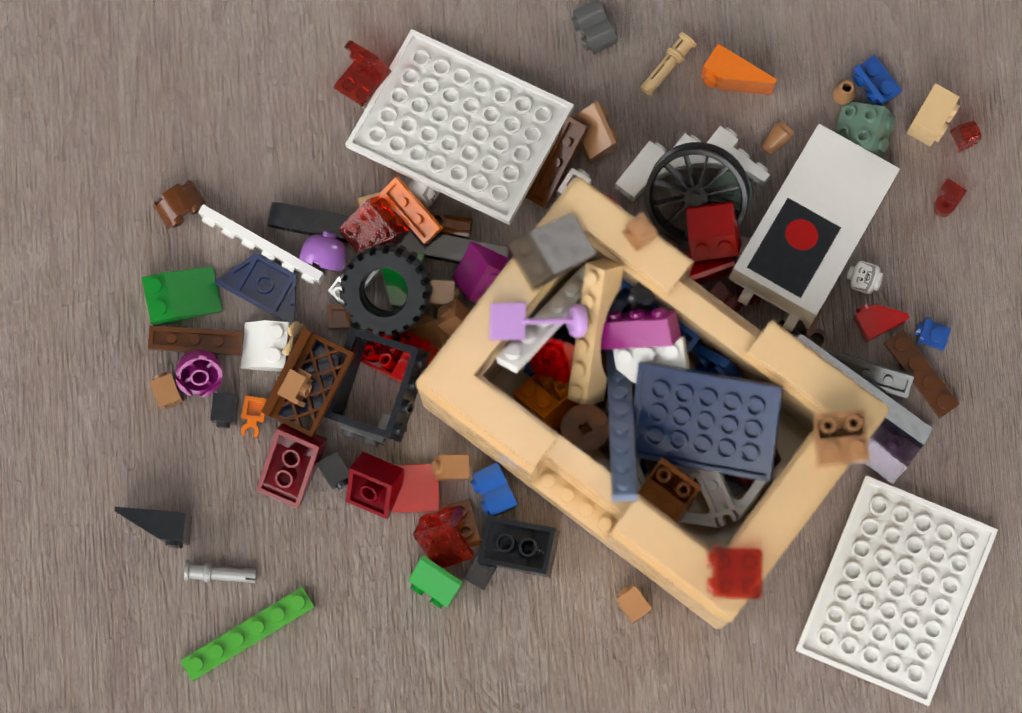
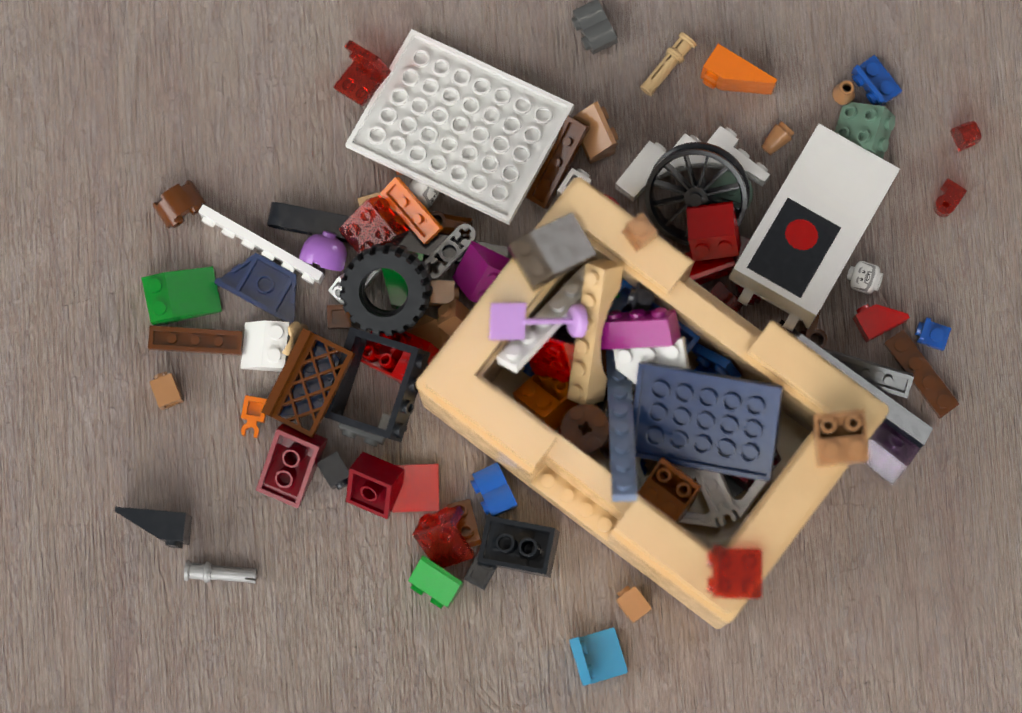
magenta cylinder [176,349,223,397] -> none
bright green plate [180,587,315,681] -> none
black brick [210,393,239,429] -> none
medium nougat brick [277,368,313,408] -> none
medium nougat brick [431,455,469,481] -> none
white plate [795,475,998,706] -> none
tan brick [906,83,960,147] -> none
none -> light grey beam [425,224,476,280]
none -> dark azure bracket [569,628,628,686]

